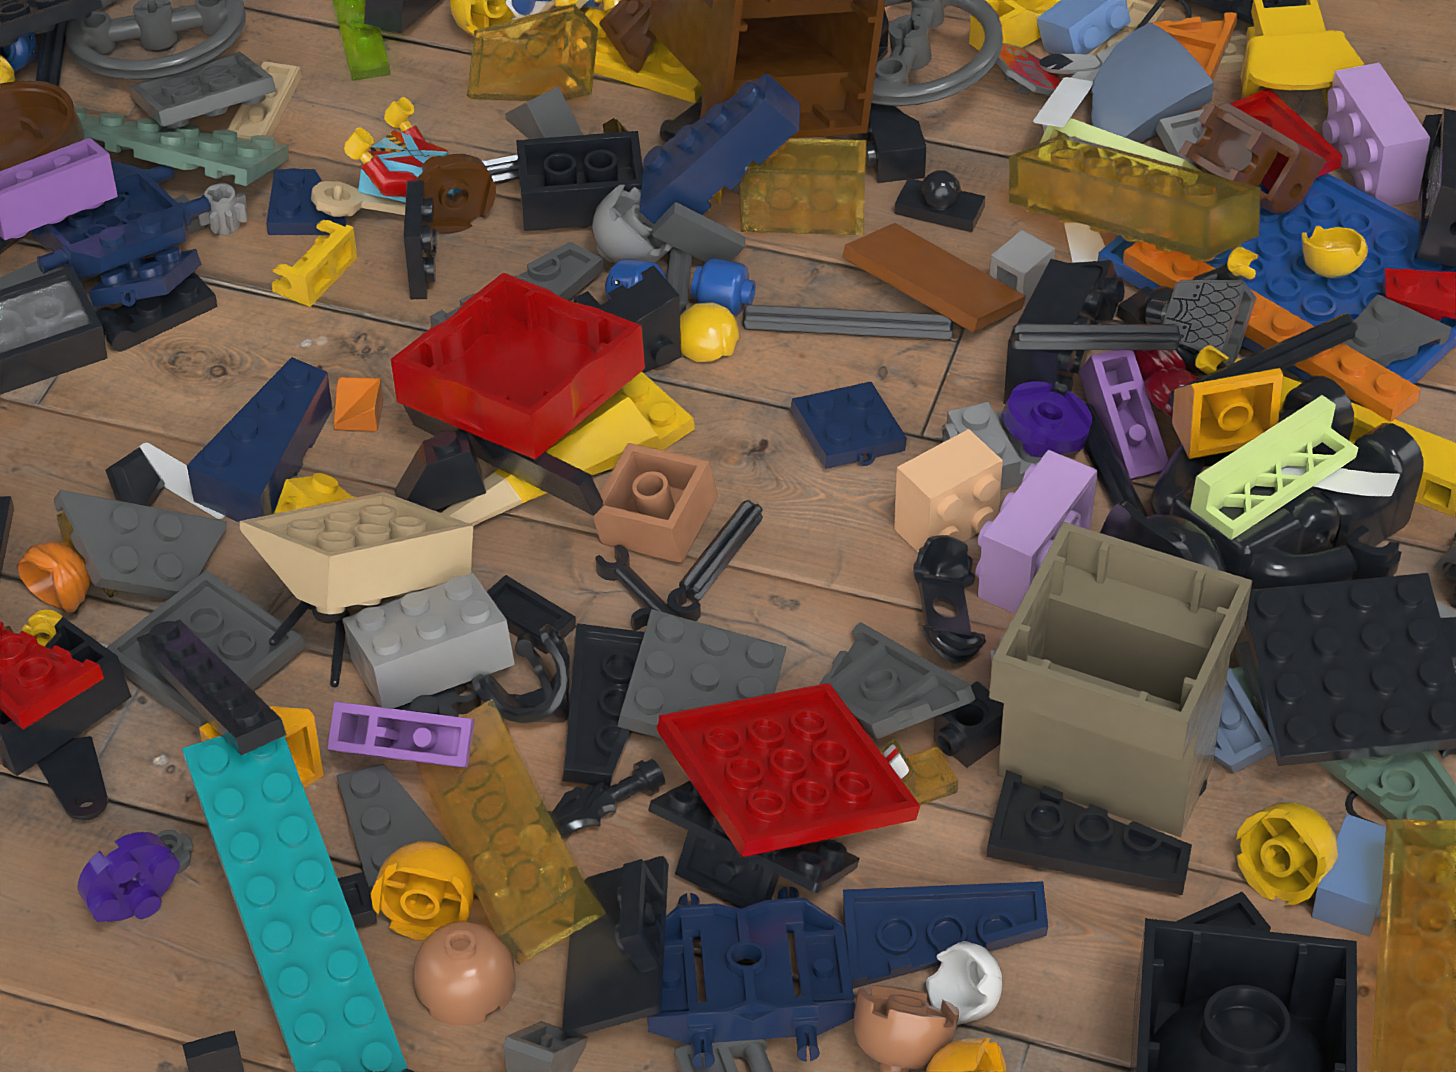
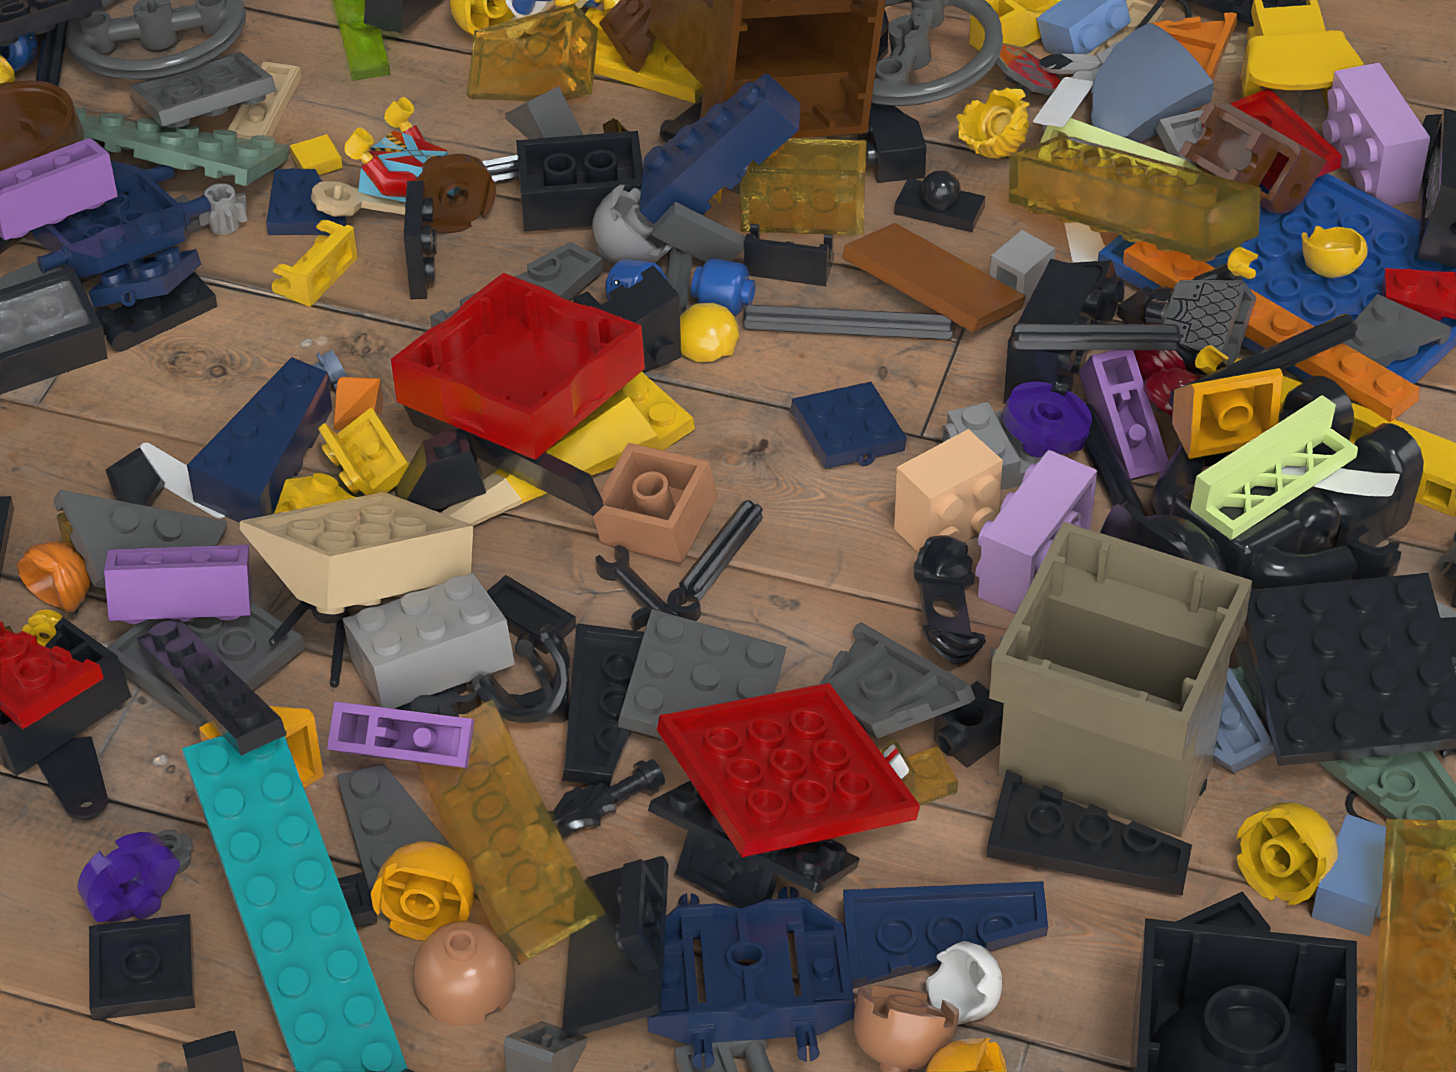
none -> black tile [89,914,195,1020]
none -> medium lavender brick [104,545,252,624]
none -> yellow tile [290,134,343,175]
none -> sand blue plate [312,349,348,390]
none -> yellow bracket [318,407,410,495]
none -> black hinge [744,223,834,287]
none -> yellow hair [956,87,1030,159]

